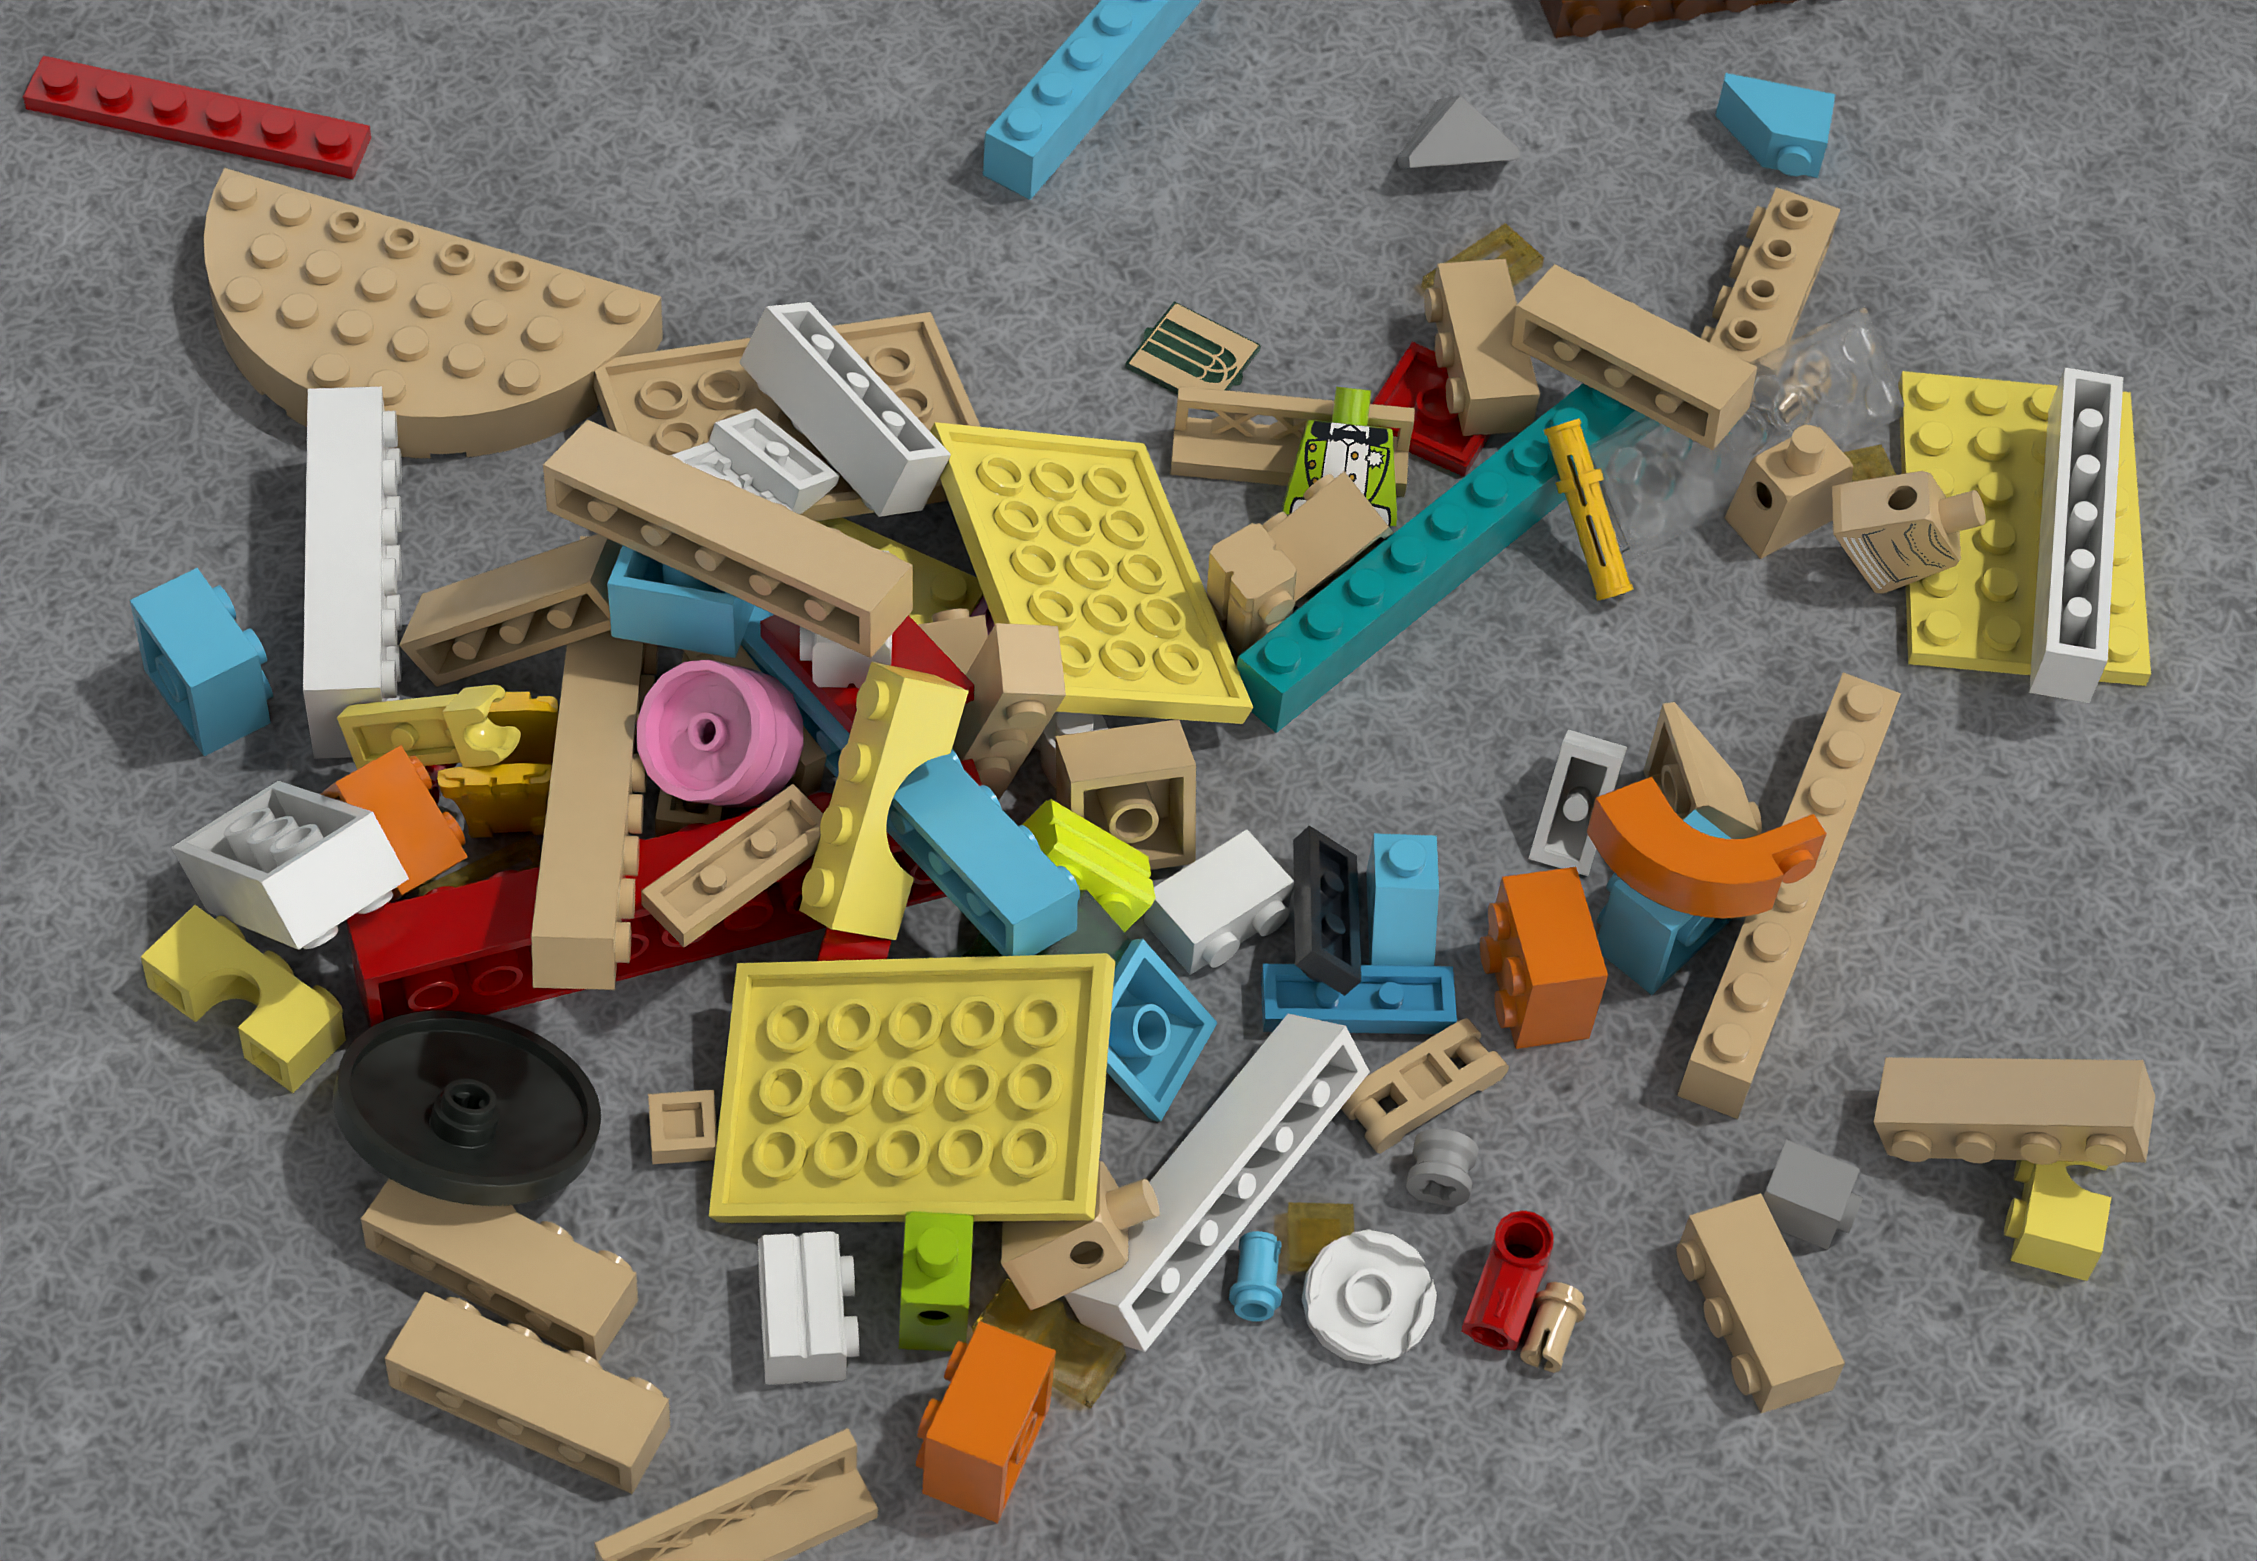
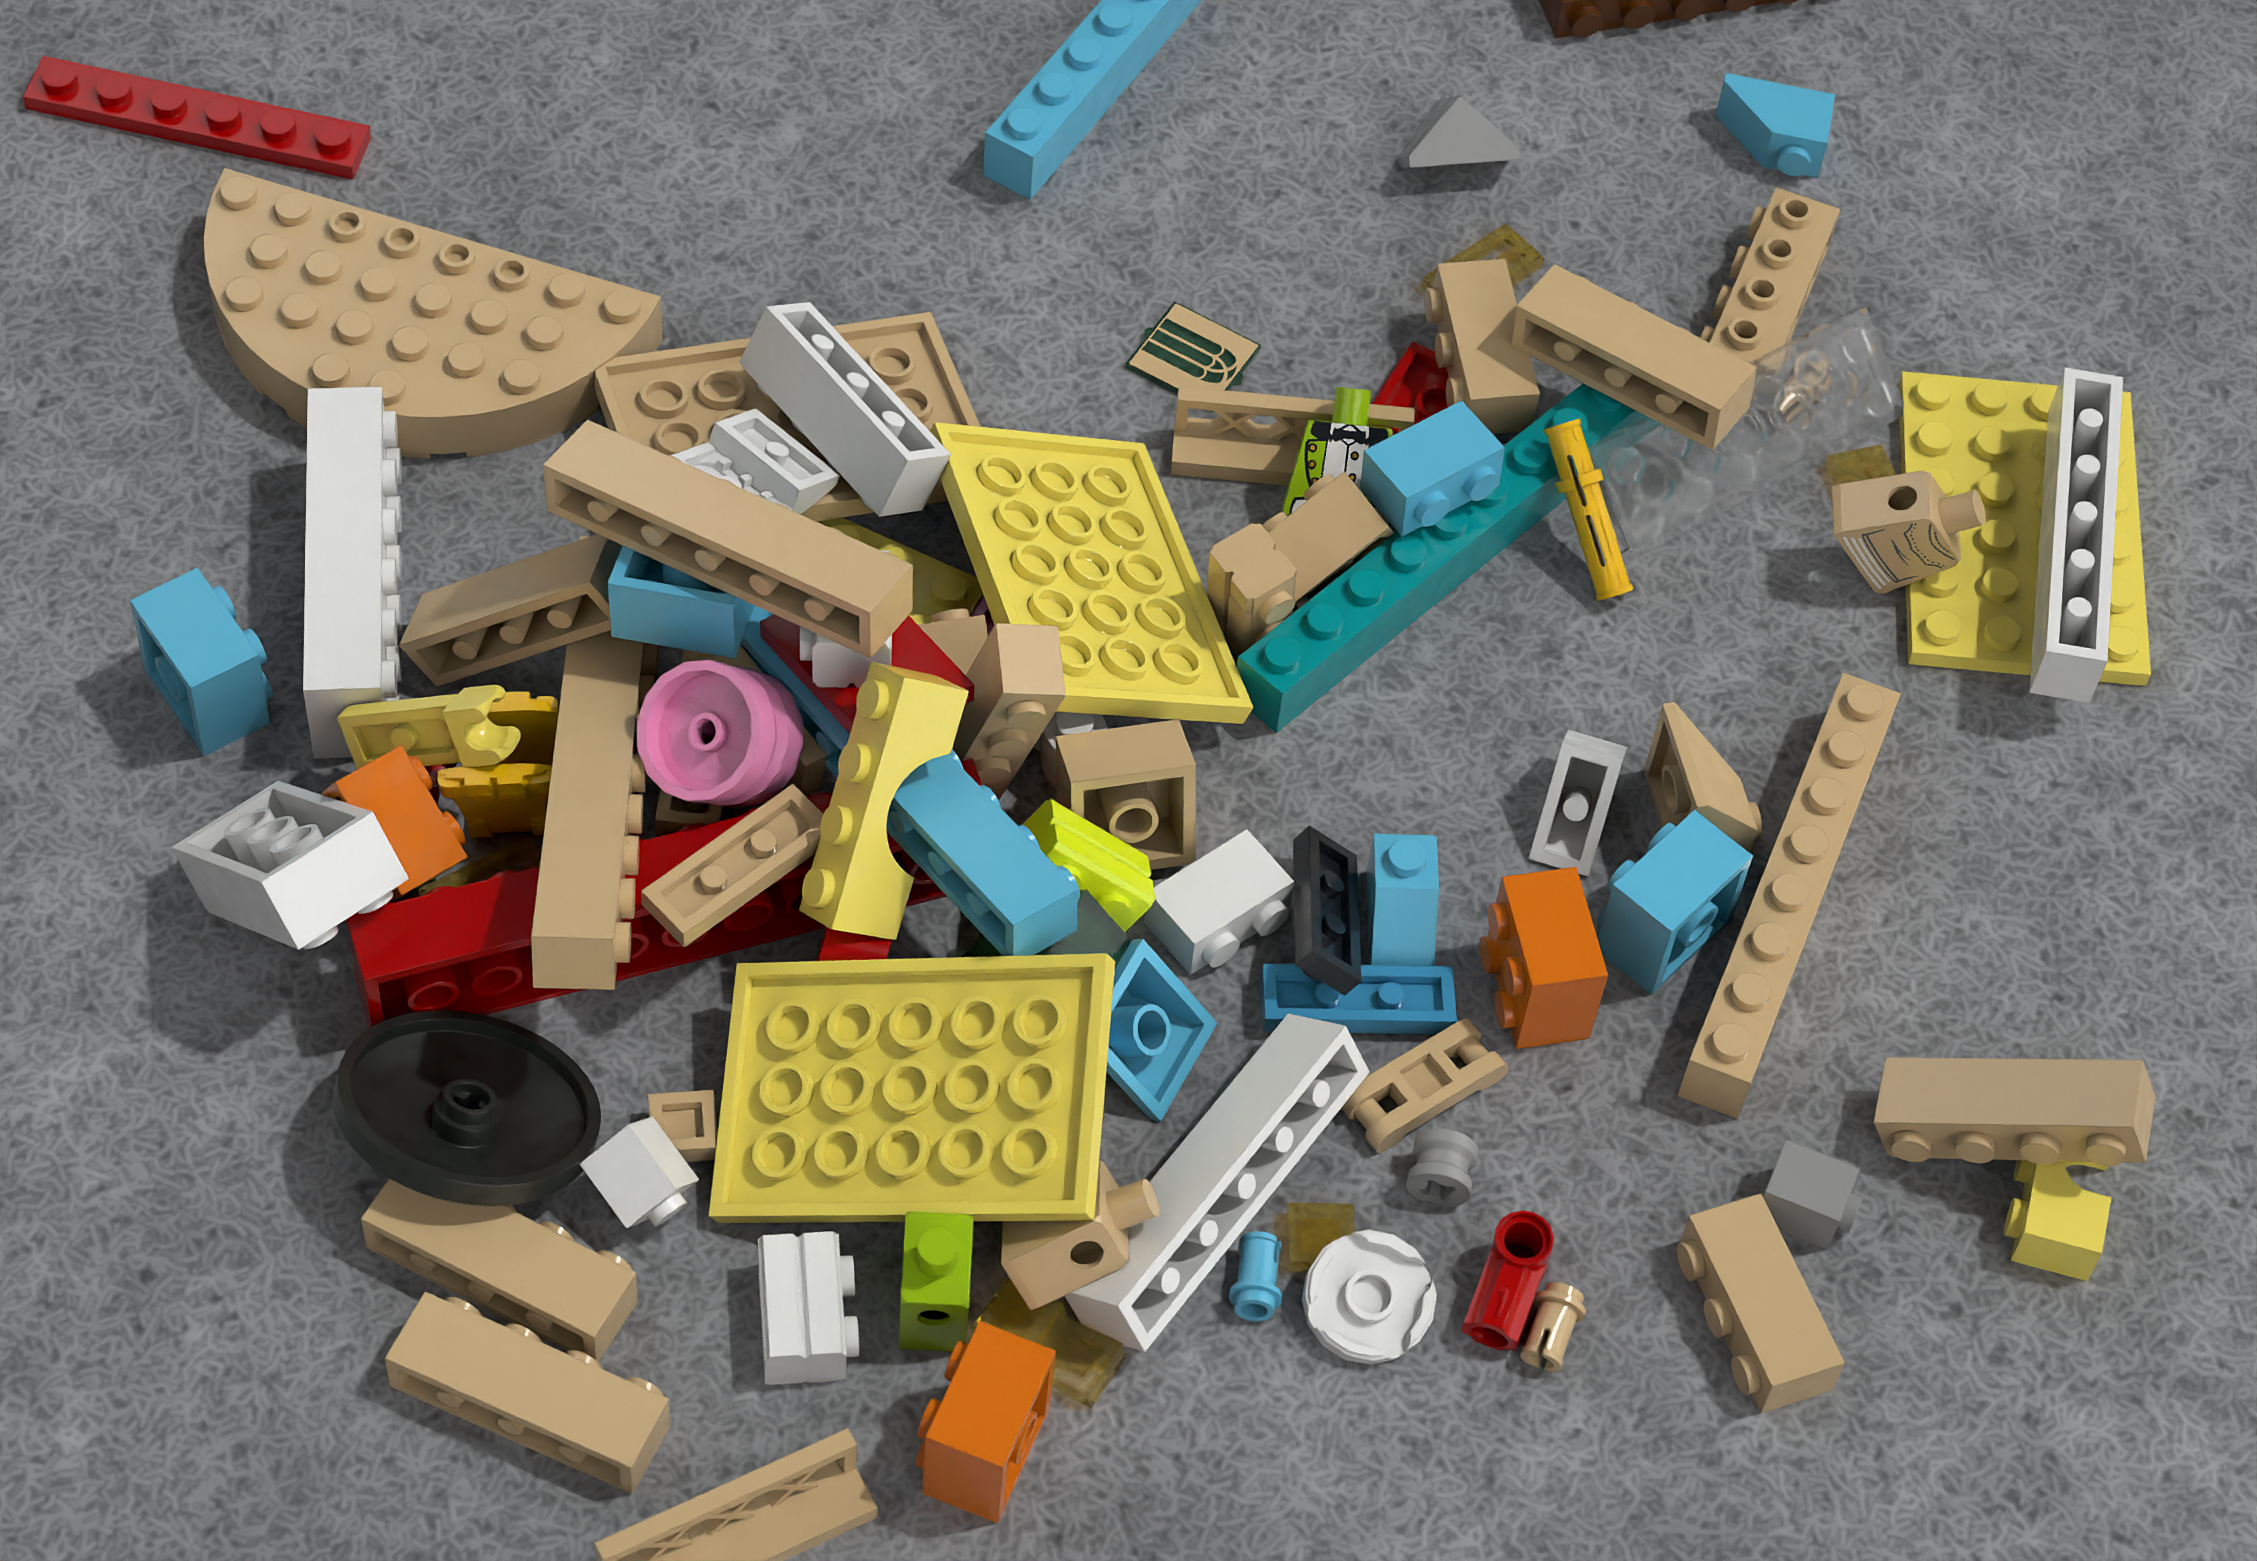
light yellow arch [141,905,346,1093] -> none
orange arch [1587,777,1827,918] -> none
tan torso [1724,425,1853,559] -> none
none -> white brick [580,1116,699,1228]
none -> medium azure brick [1360,401,1505,536]

